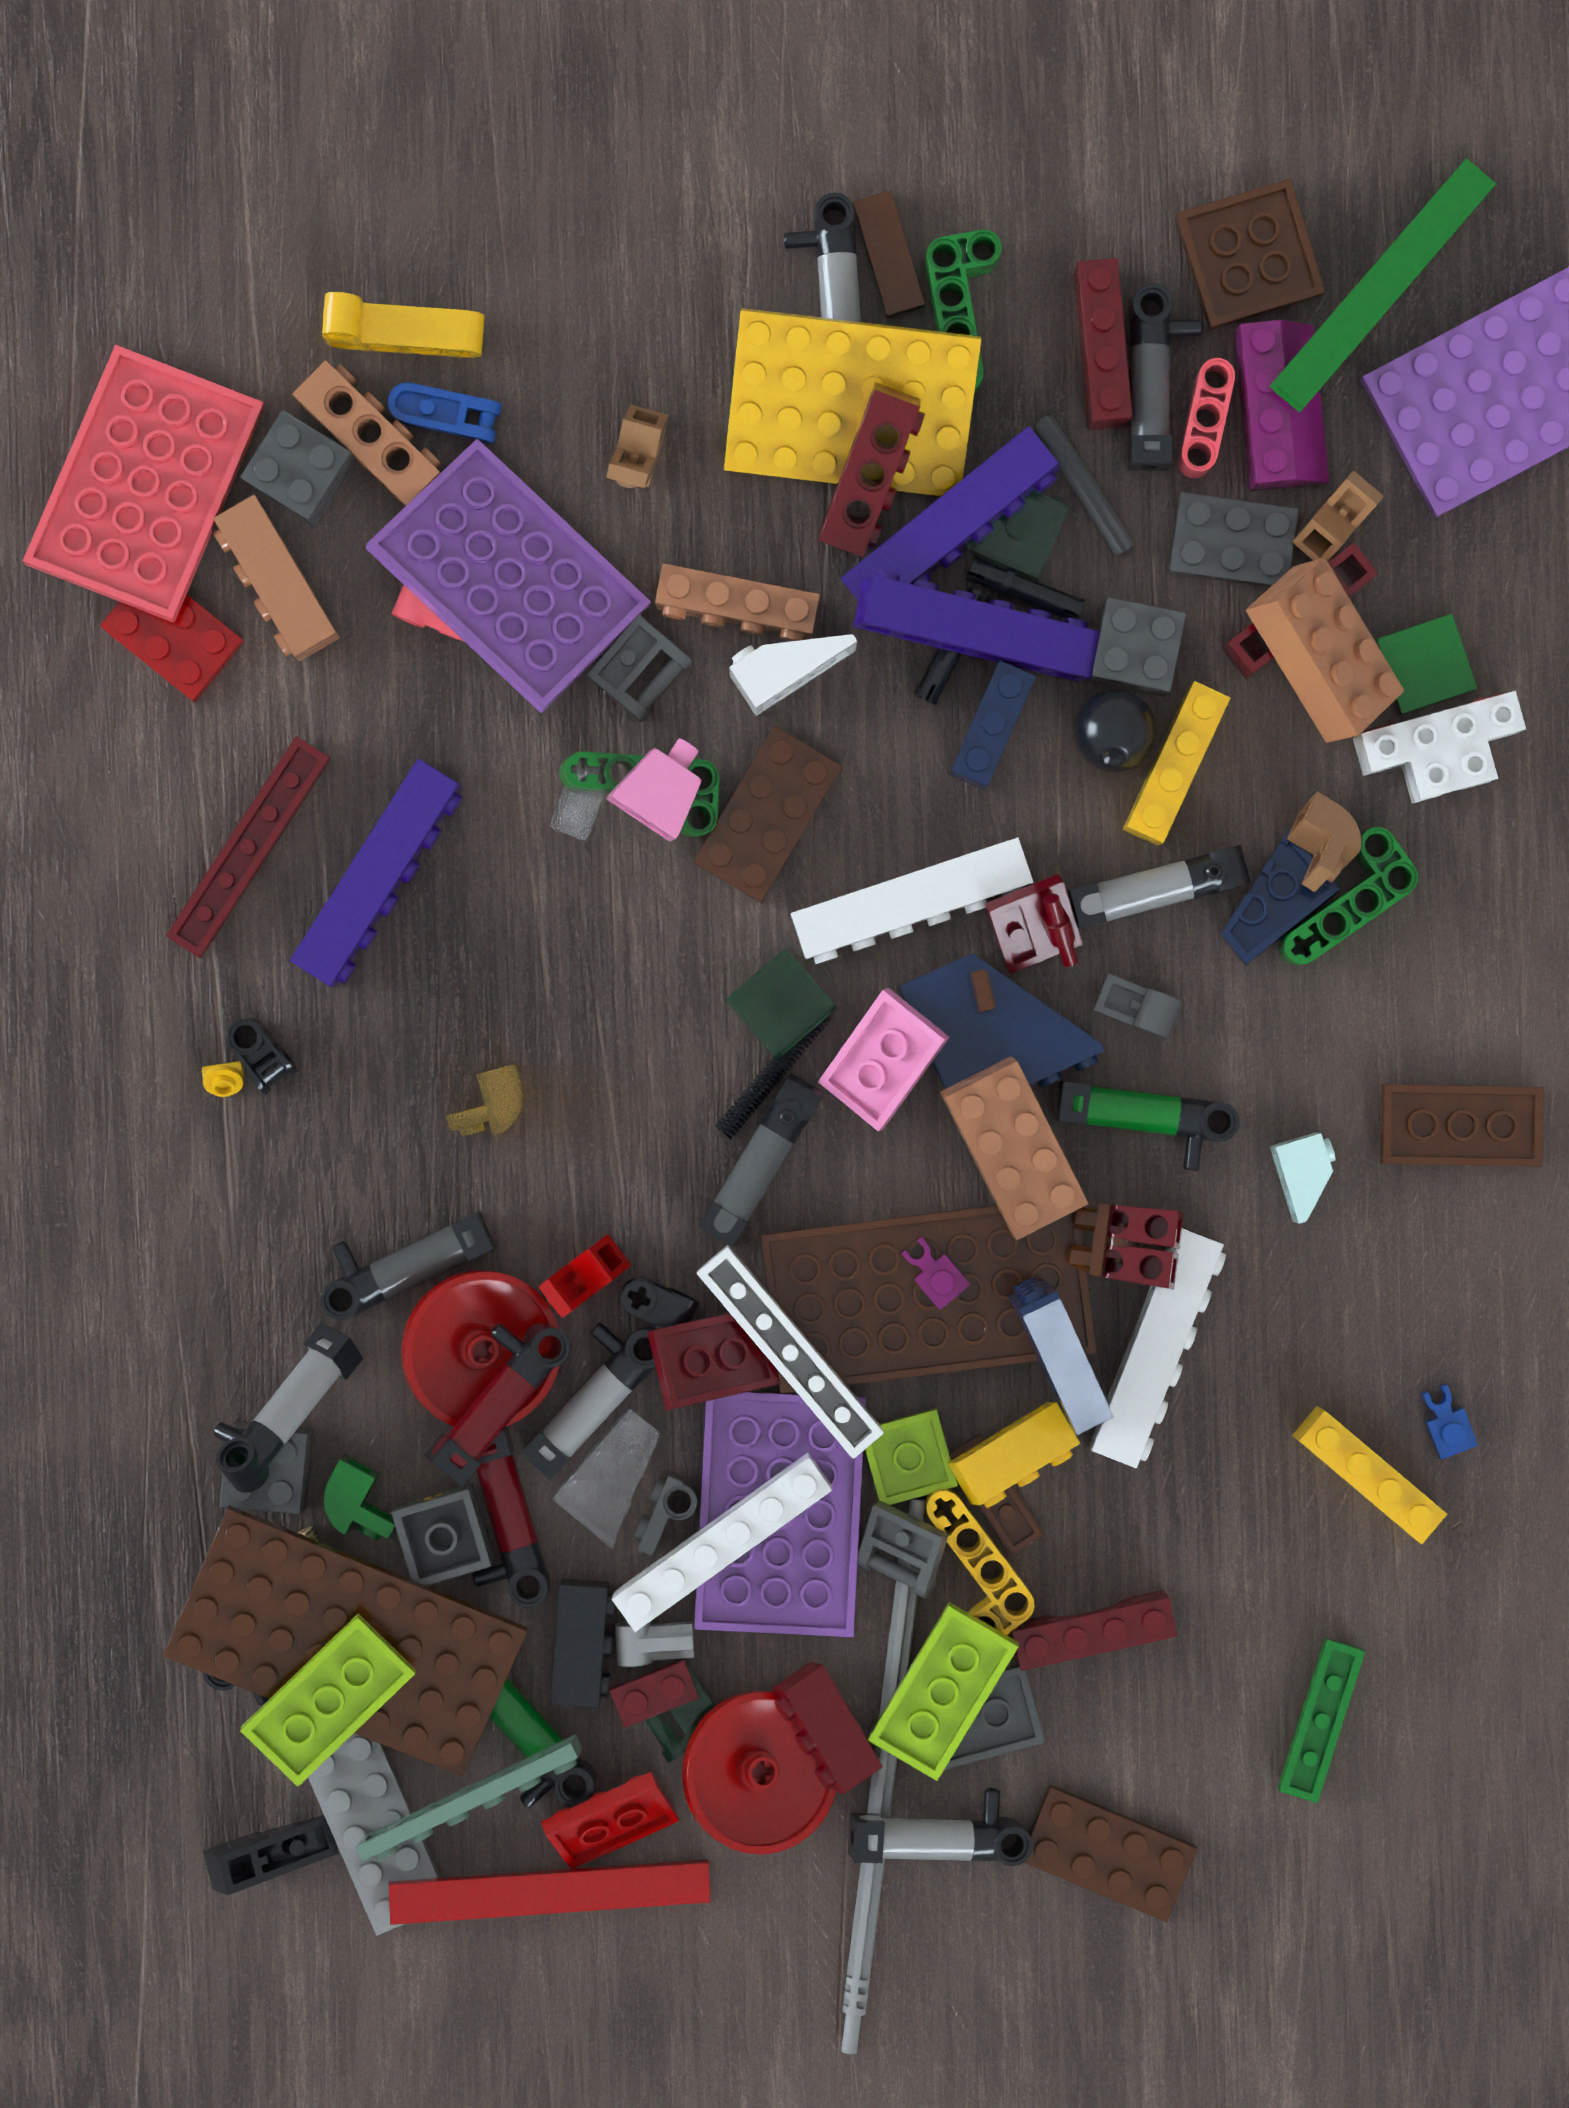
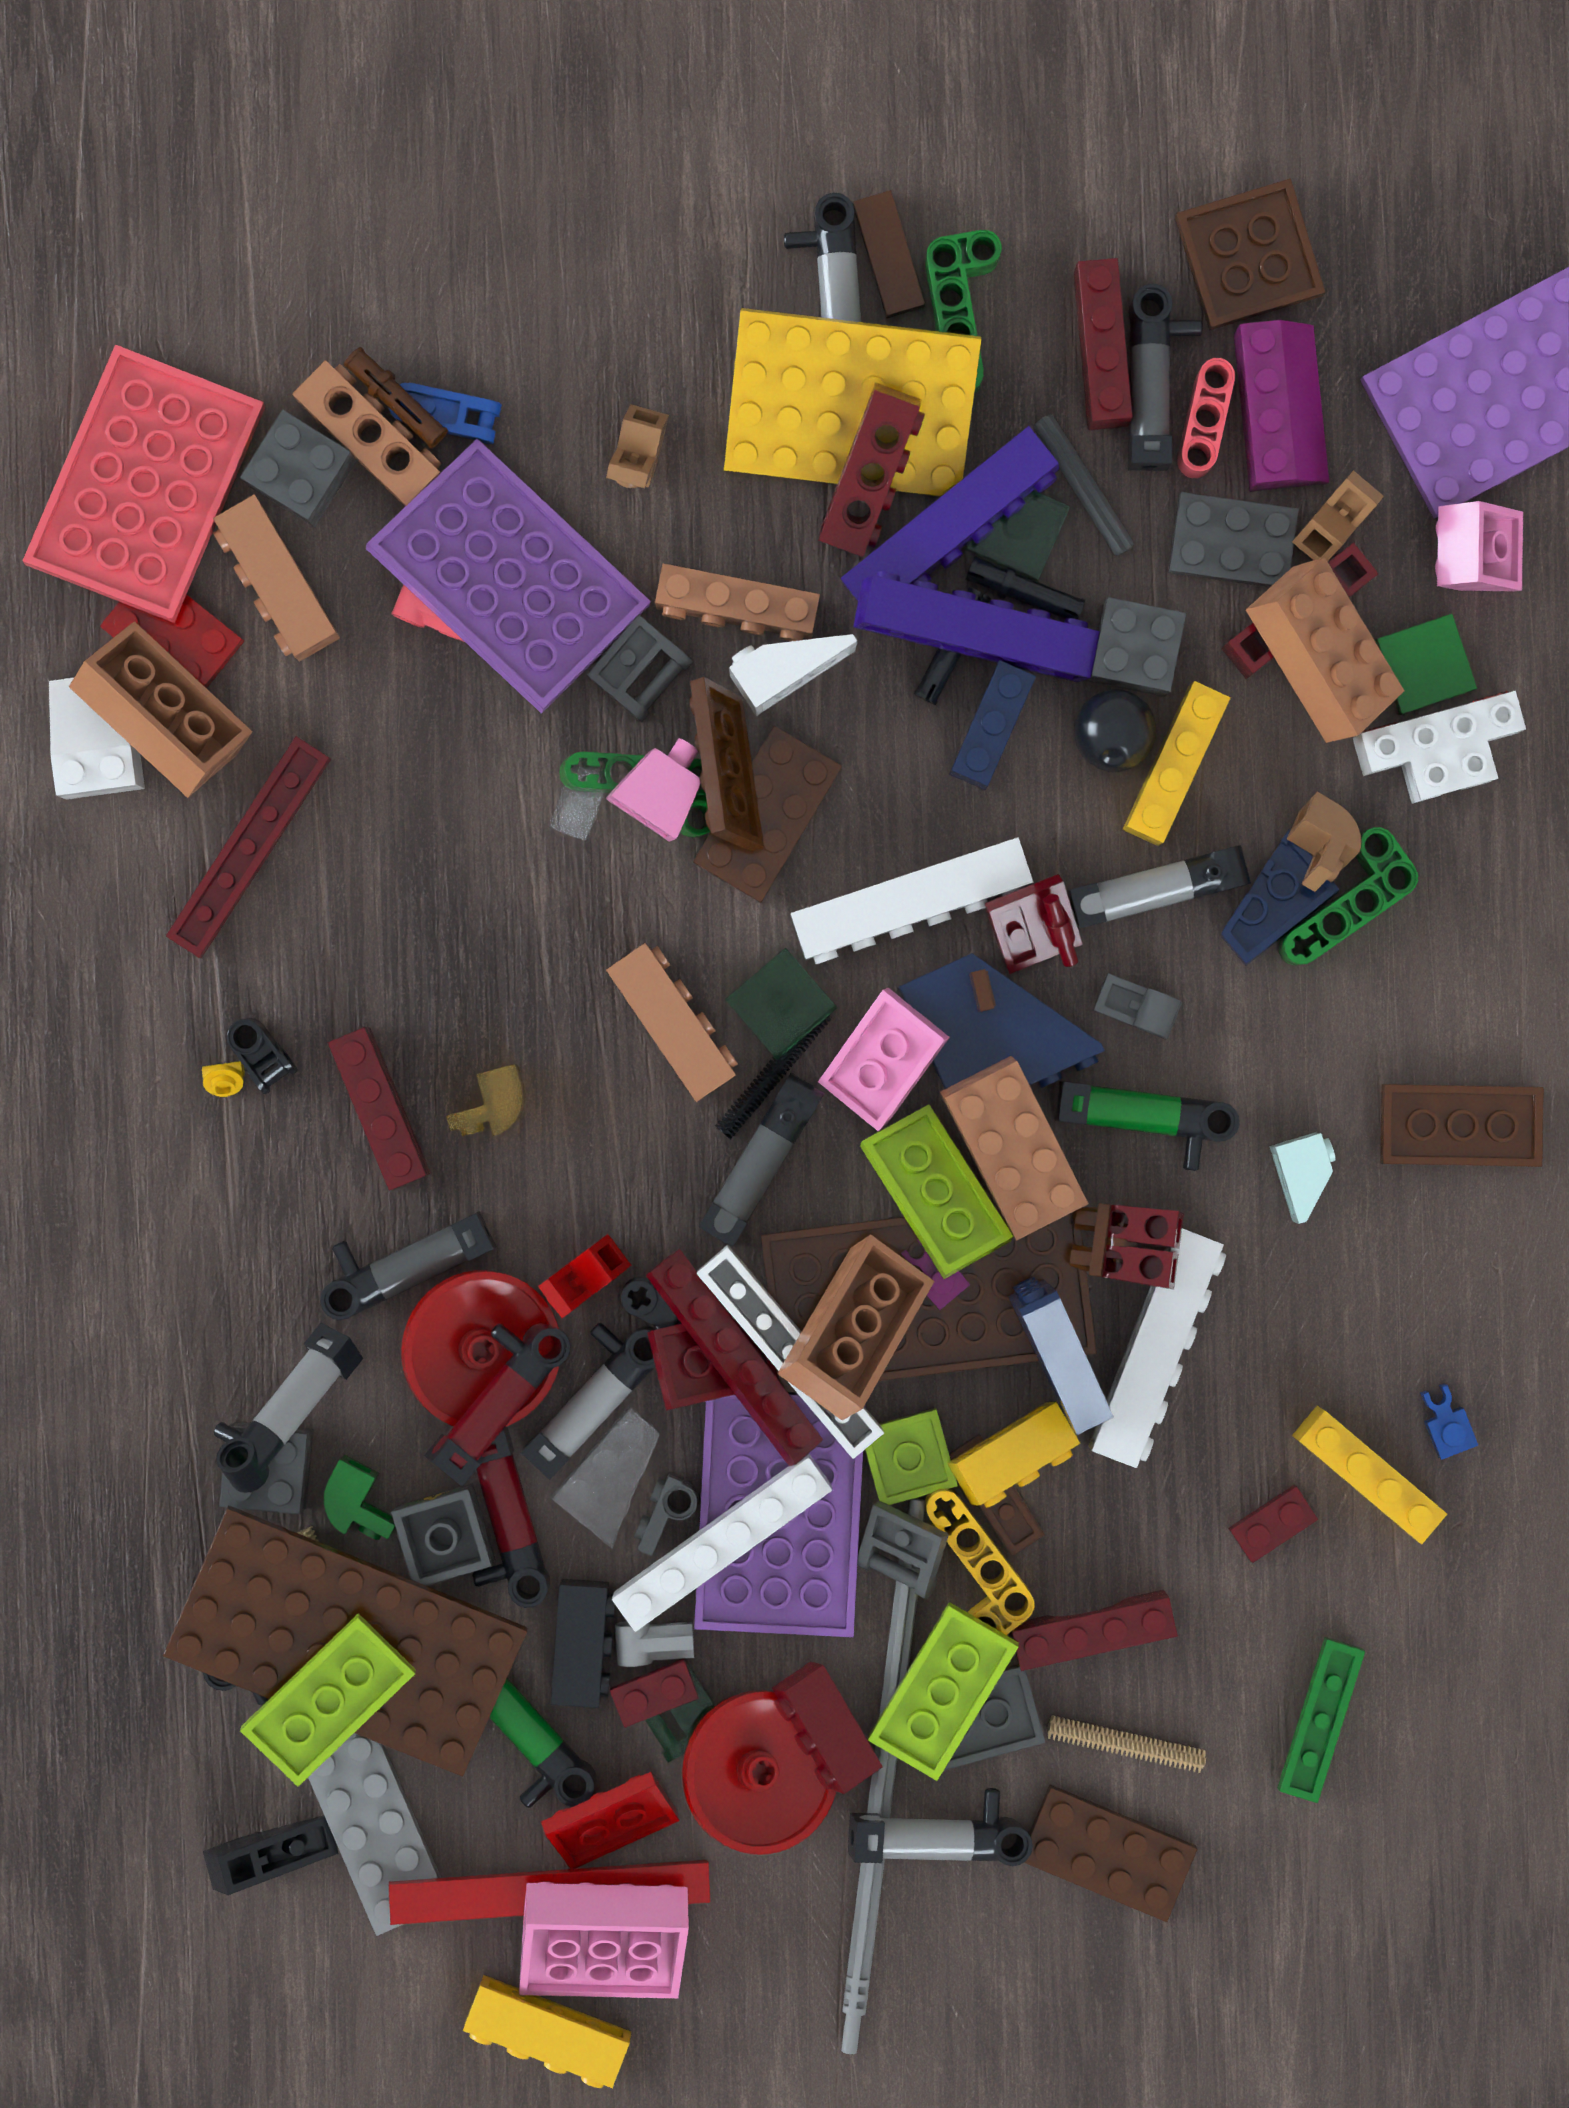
dark purple brick [289,758,463,987] -> none
yellow beam [322,292,485,358] -> none
sand green plate [356,1734,583,1861] -> none
green tile [1269,158,1496,413] -> none
none -> white slope [49,678,145,800]
none -> nougat brick [69,621,253,798]
none -> dark red brick [327,1027,431,1191]
none -> reddish brown pin [344,347,448,449]
none -> yellow brick [463,1975,631,2088]
none -> bright pink slope [519,1882,689,1998]
none -> nougat brick [606,943,738,1102]
none -> dark red plate [646,1249,823,1466]
none -> reddish brown plate [689,677,764,851]
none -> nougat brick [777,1234,934,1421]
none -> lime plate [860,1104,1014,1279]
none -> tan axle [1047,1715,1206,1773]
none -> dark red plate [1228,1485,1318,1563]
none -> bright pink slope [1435,501,1523,591]

